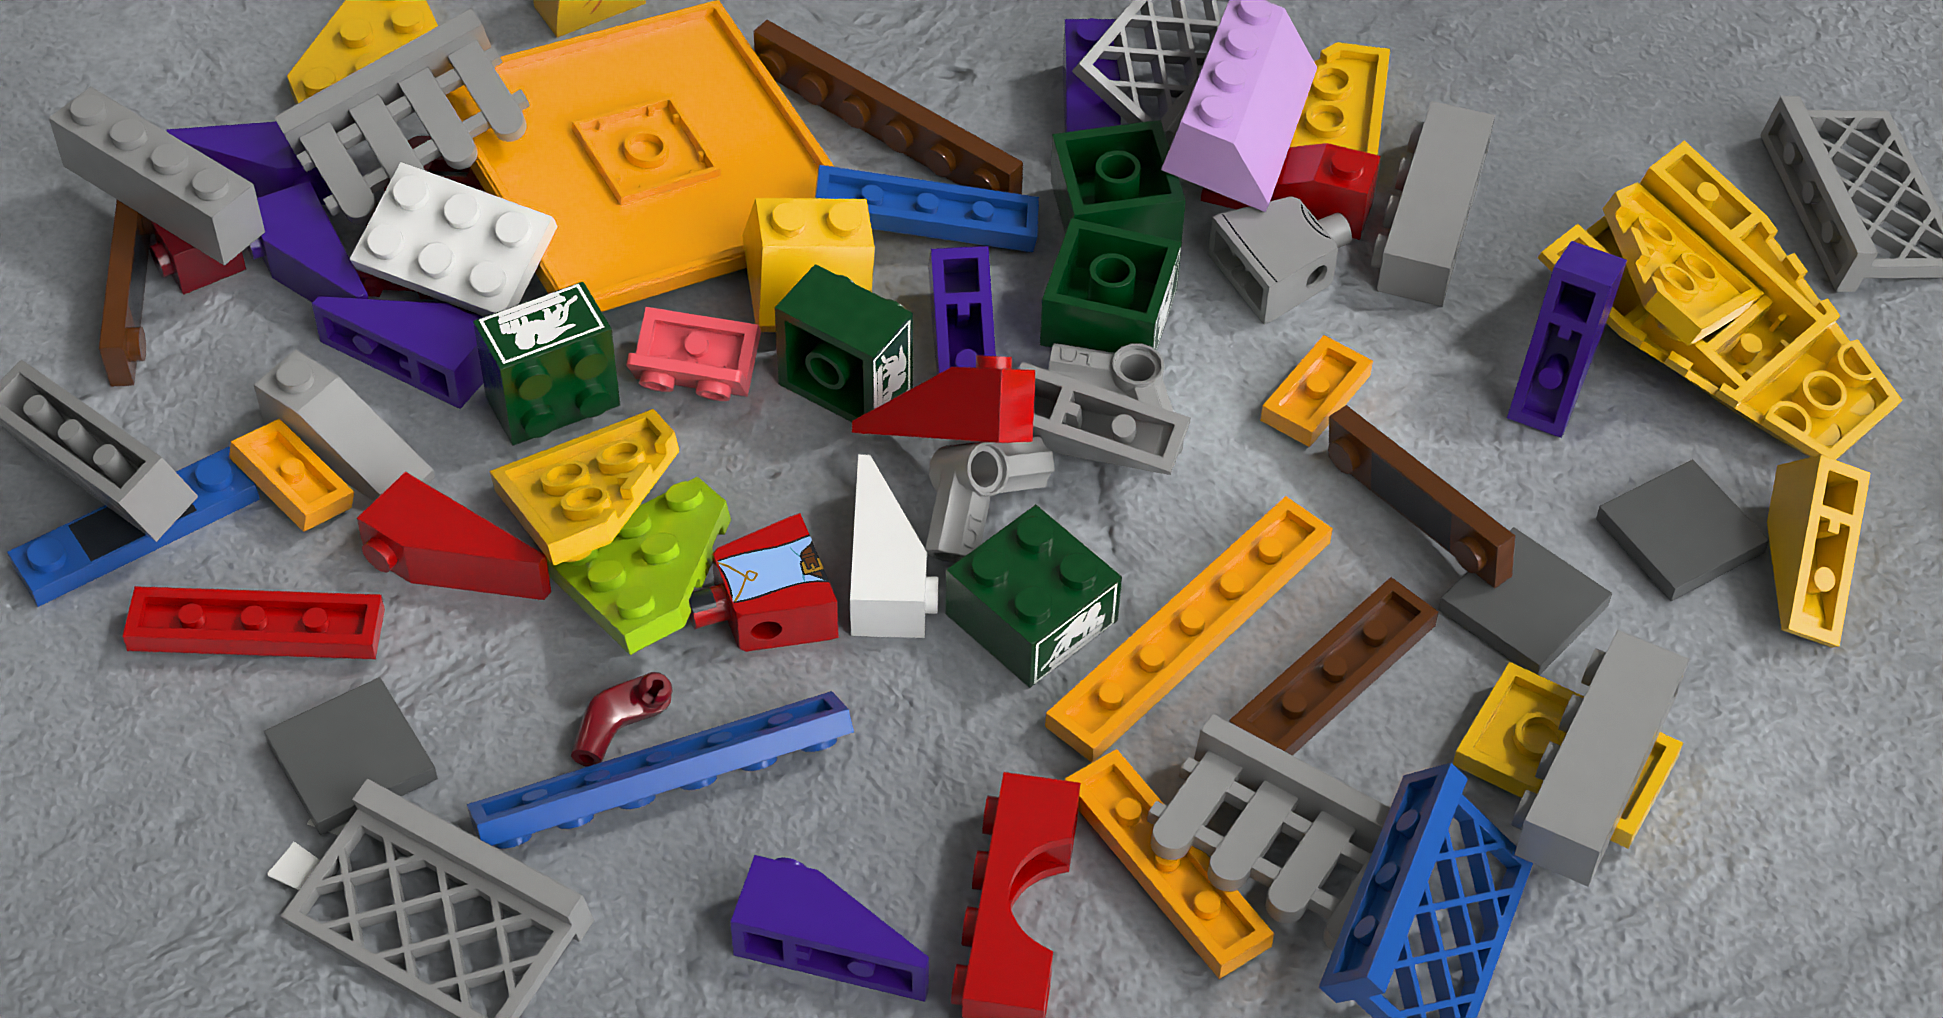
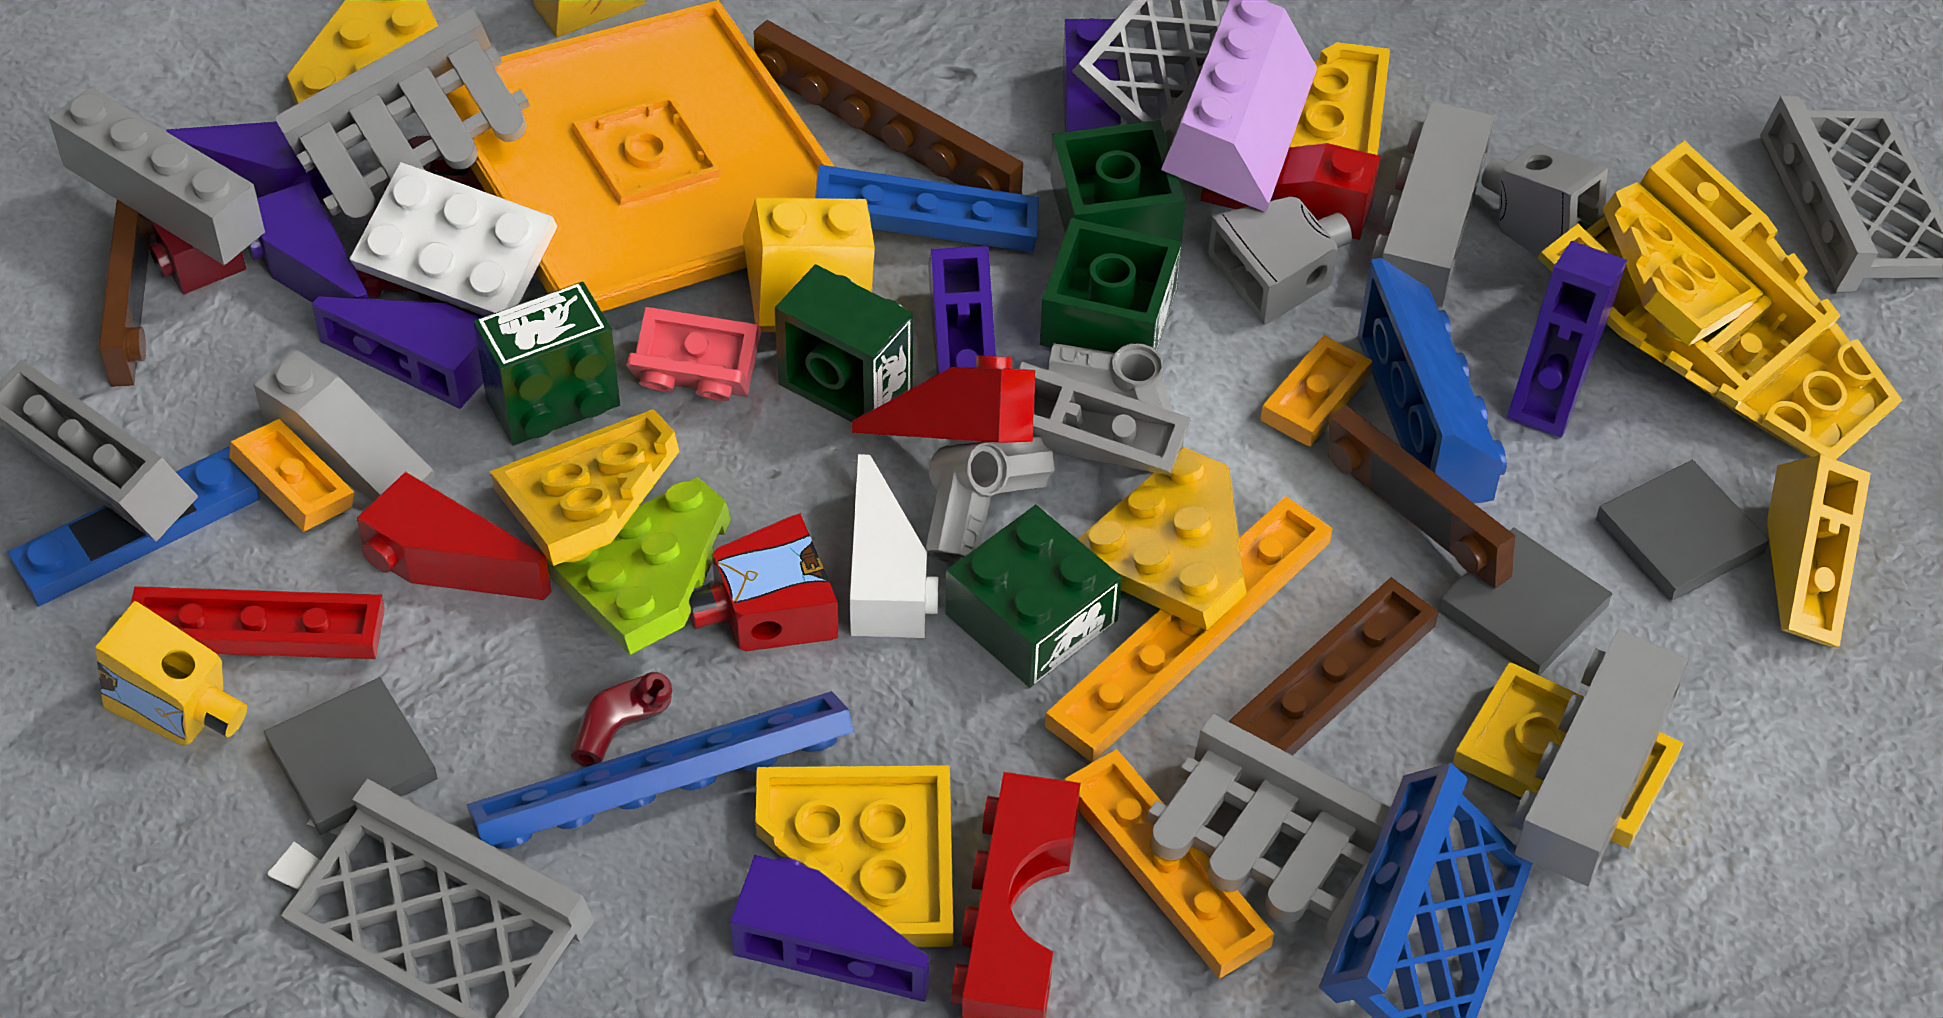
none -> yellow torso [95,601,248,745]
none -> yellow plate [755,765,953,947]
none -> yellow plate [1078,447,1247,630]
none -> blue slope [1357,258,1507,504]
none -> light grey torso [1481,144,1608,258]

